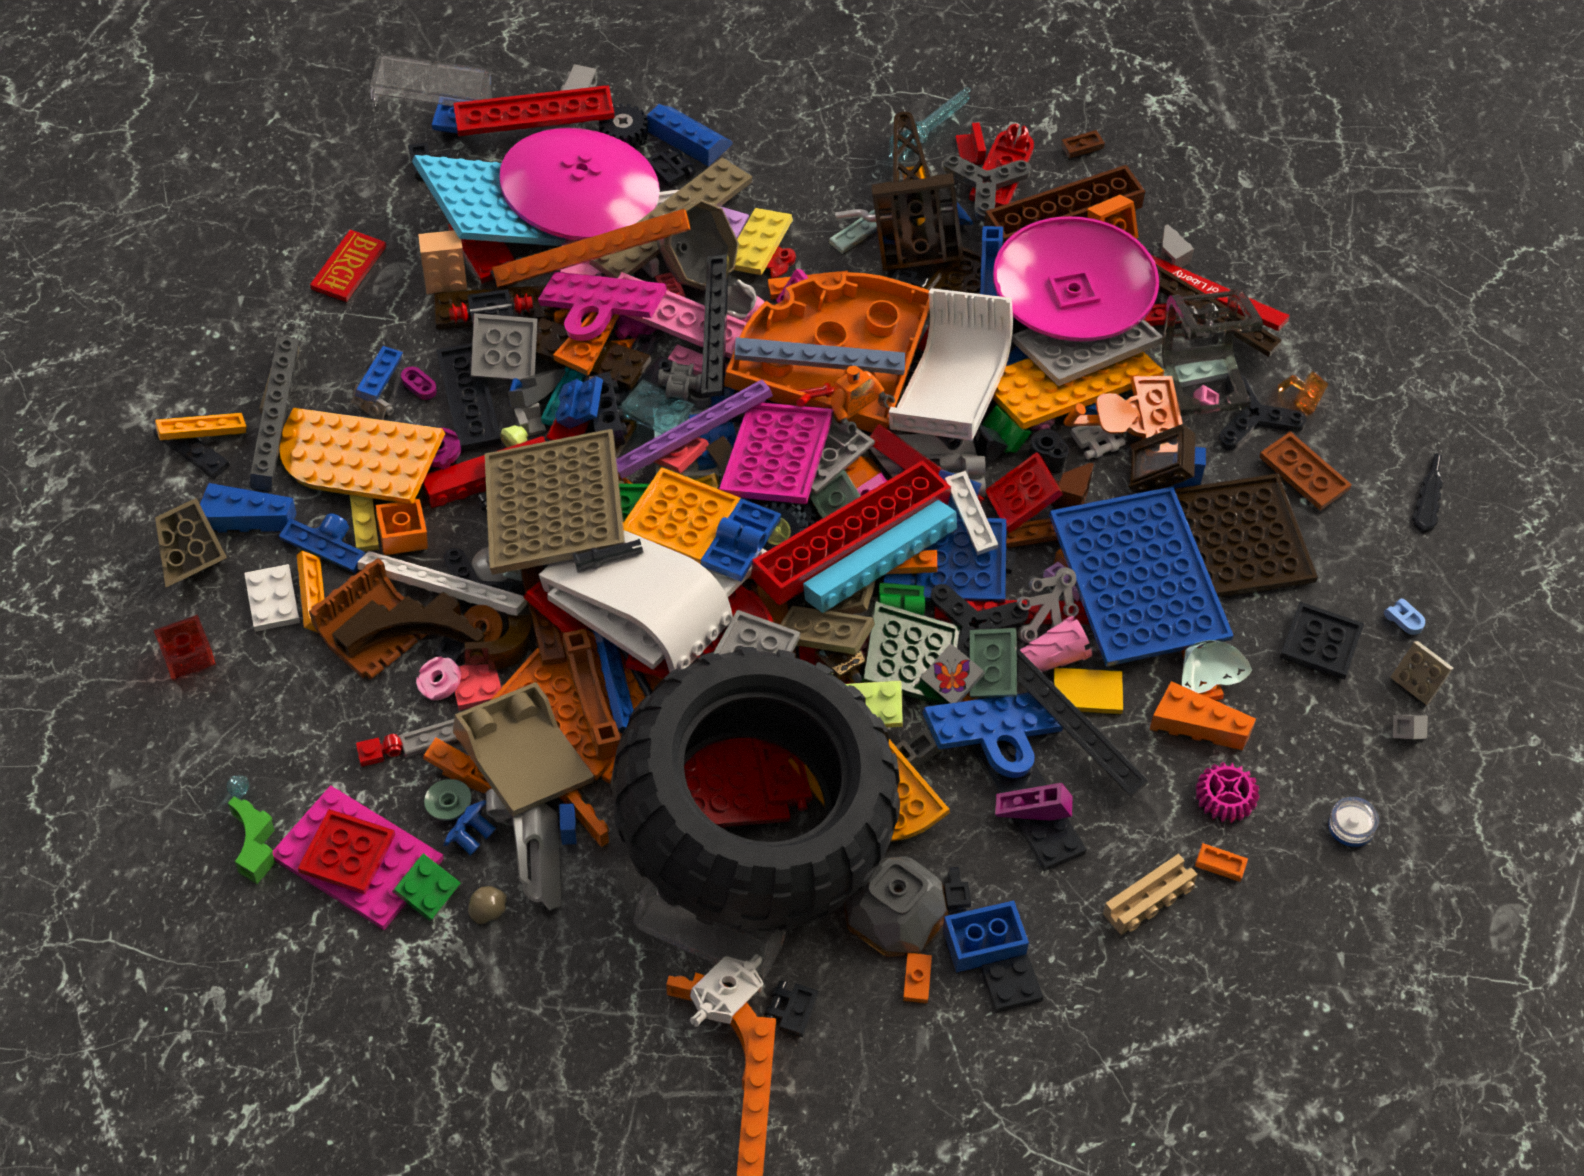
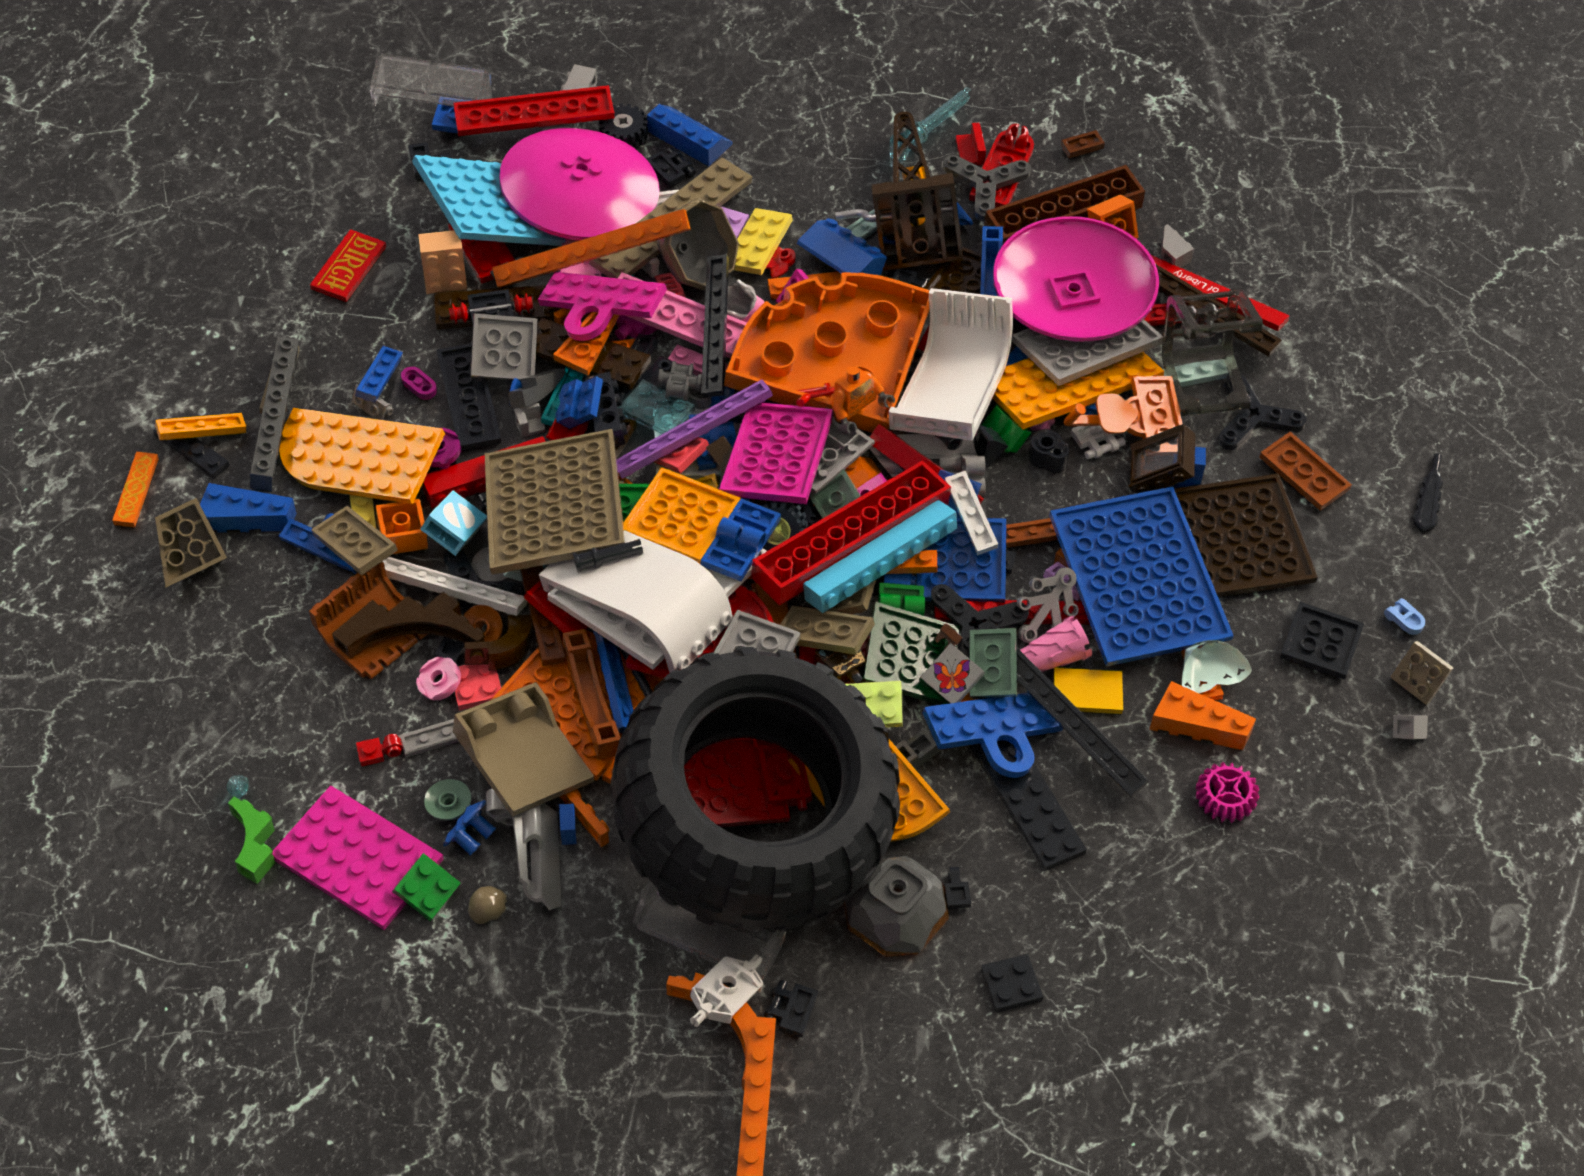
clear red brick [153,615,216,680] -> none
white plate [245,564,300,632] -> none
light orange plate [297,551,324,632] -> none
red plate [298,809,395,895] -> none
orange slope [423,737,492,794] -> none
yellowish green cone [500,425,528,448] -> none
sand blue plate [734,337,905,375] -> none
orange plate [903,953,932,1003] -> none
blue brick [942,901,1029,972] -> none
red plate [986,452,1063,533] -> none
magenta slope [995,783,1073,820] -> none
reddish brown slope [1051,463,1094,510] -> none
tan brick [1103,854,1197,935] -> none
bright pink slope [1192,385,1219,412] -> none
orange plate [1195,843,1248,882] -> none
clear orange plate [1278,371,1328,416] -> none
clear piece [1328,797,1379,847] -> none
none -> orange tile [112,452,159,527]
none -> dark tan plate [311,506,398,575]
none -> medium azure brick [420,491,487,556]
none -> blue slope [797,218,887,275]
none -> reddish brown tile [935,623,963,650]

